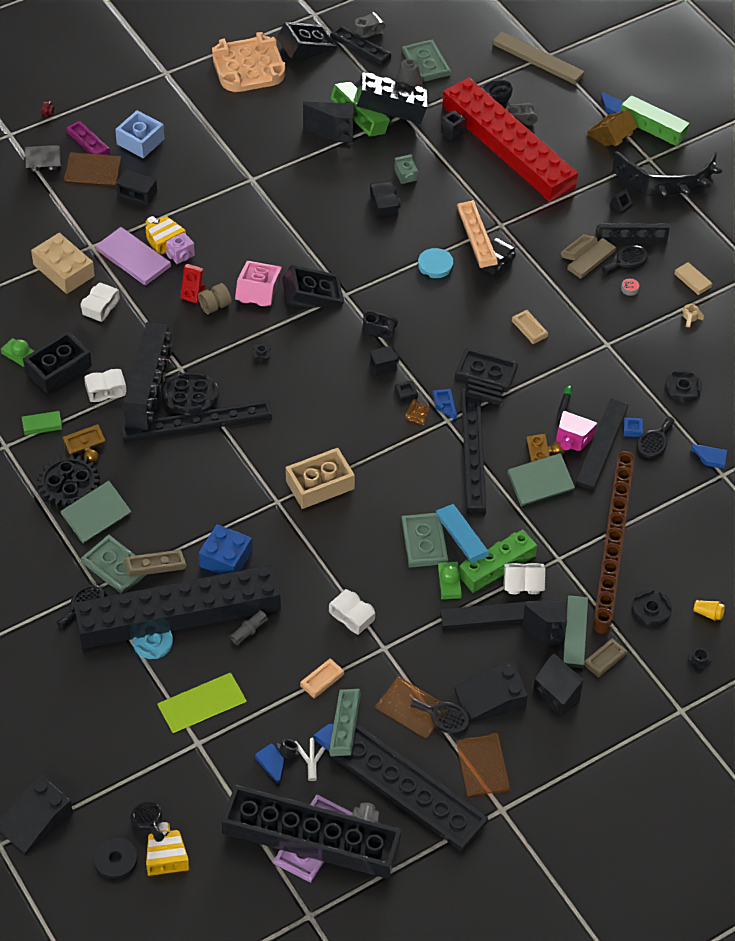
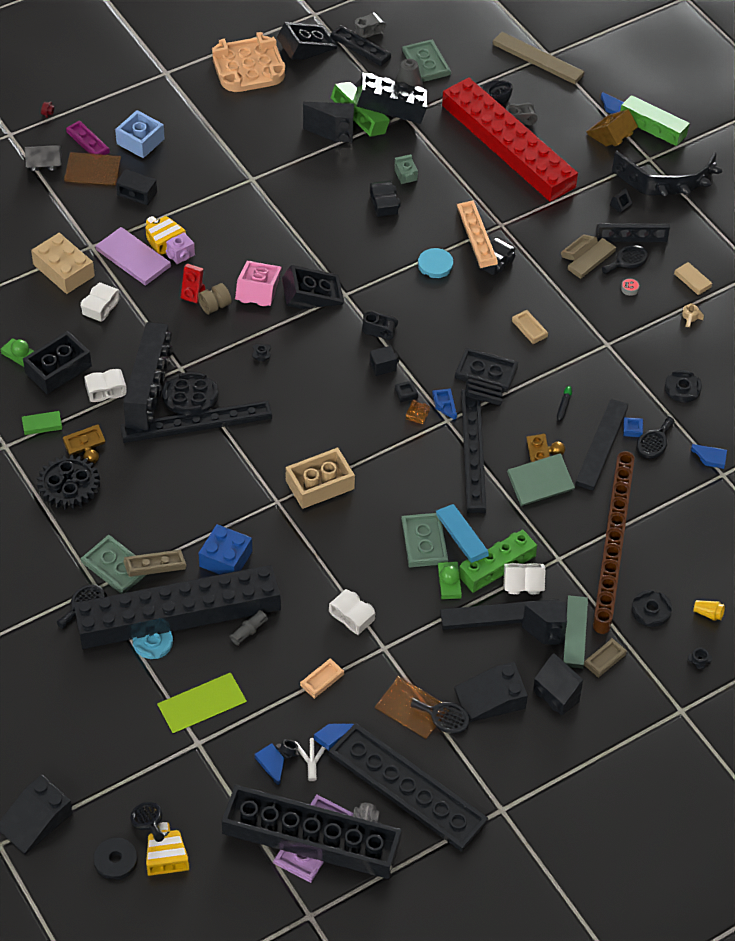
sand green tile [60,481,131,544] -> none
sand green tile [329,689,361,756] -> none
black brick [441,110,465,141] -> none
clear orange piece [456,733,510,797] -> none
torso [555,411,597,451] -> none

